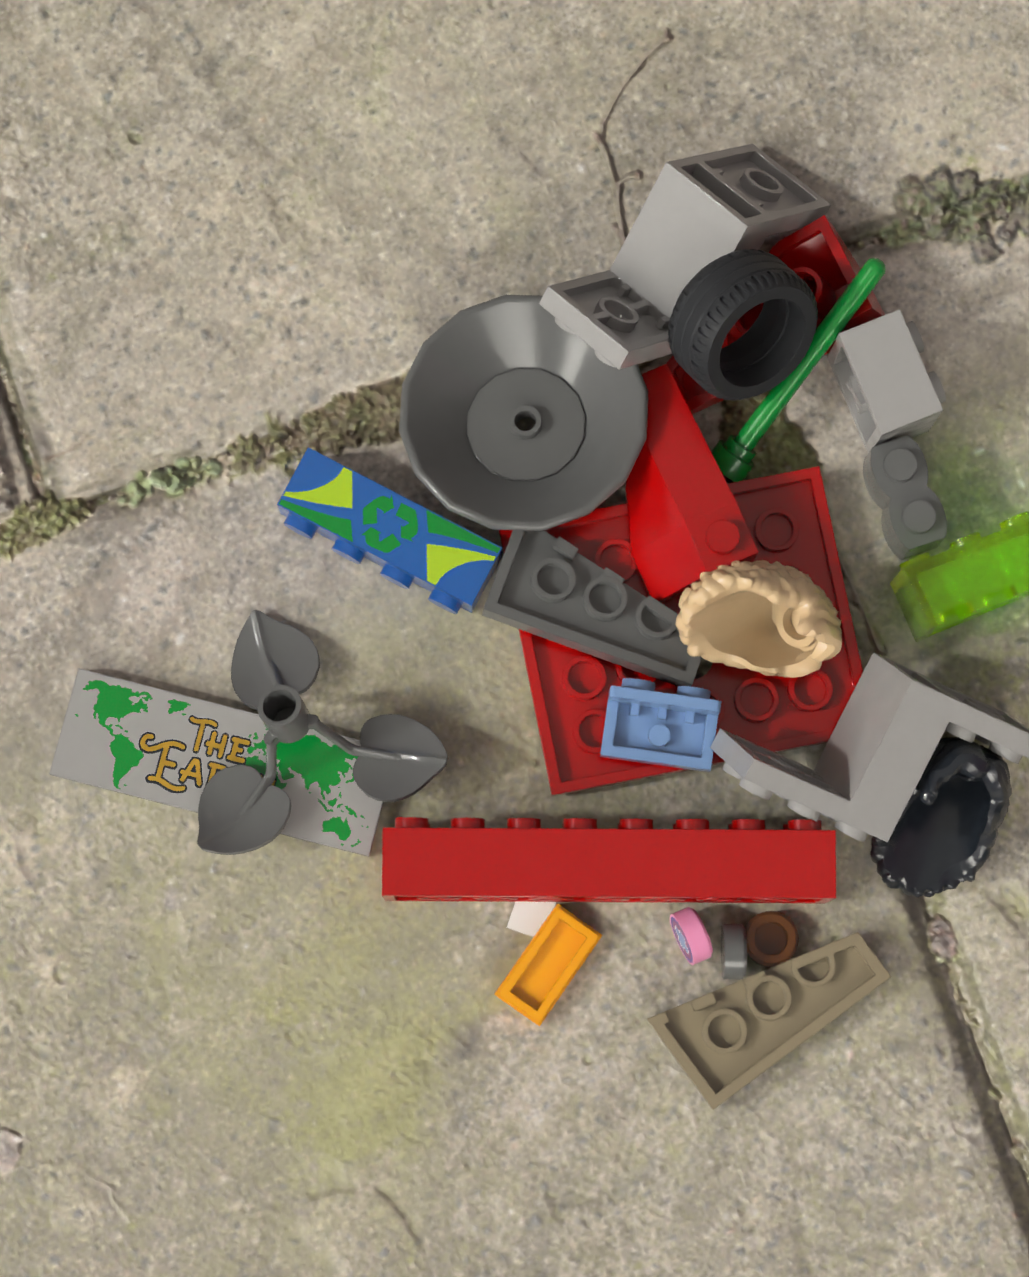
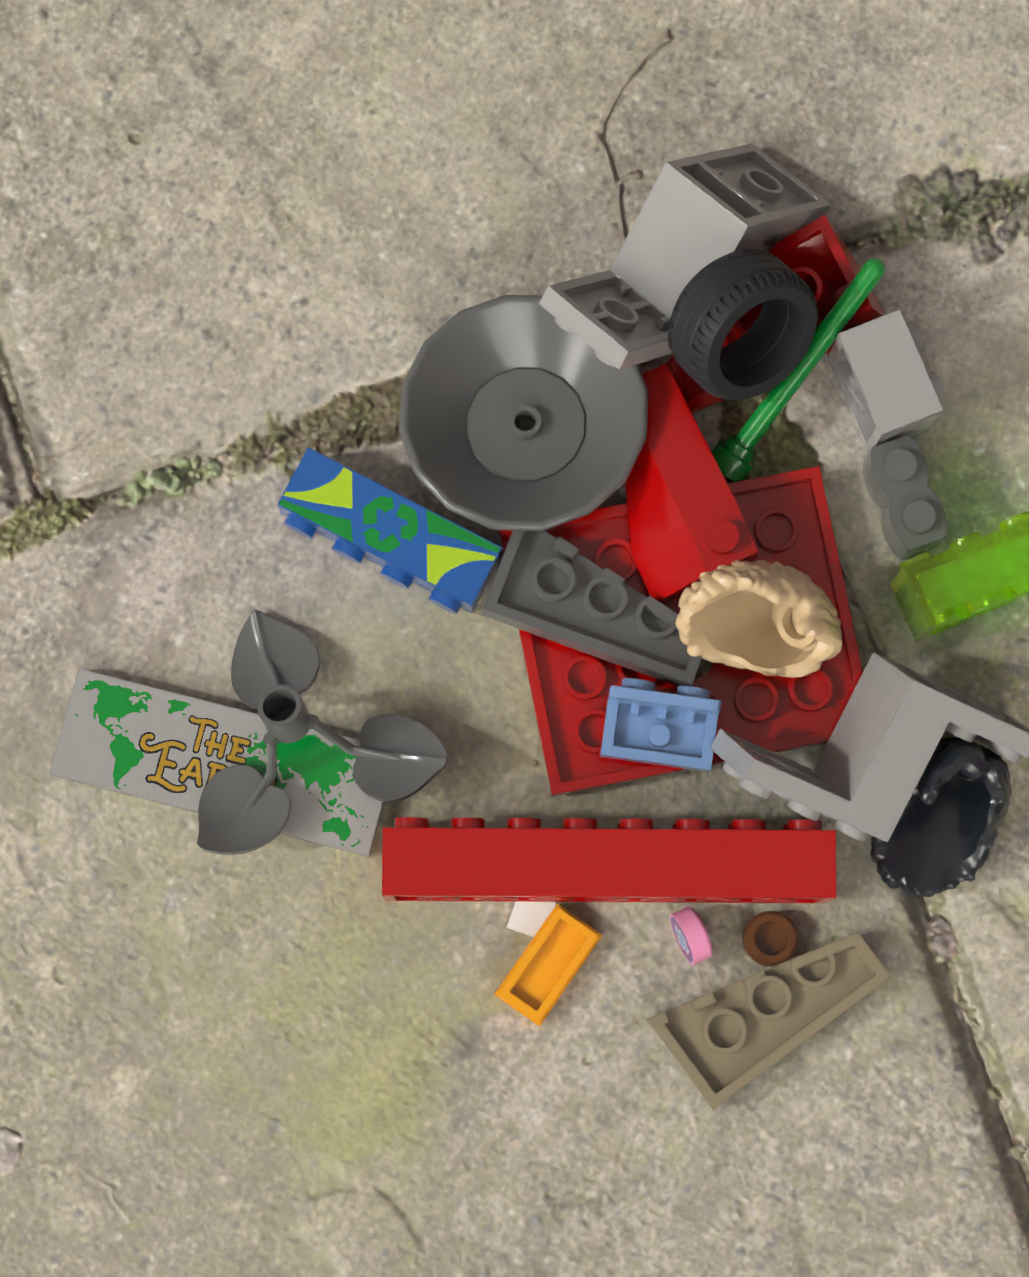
dark grey tile [721,924,747,979] -> none

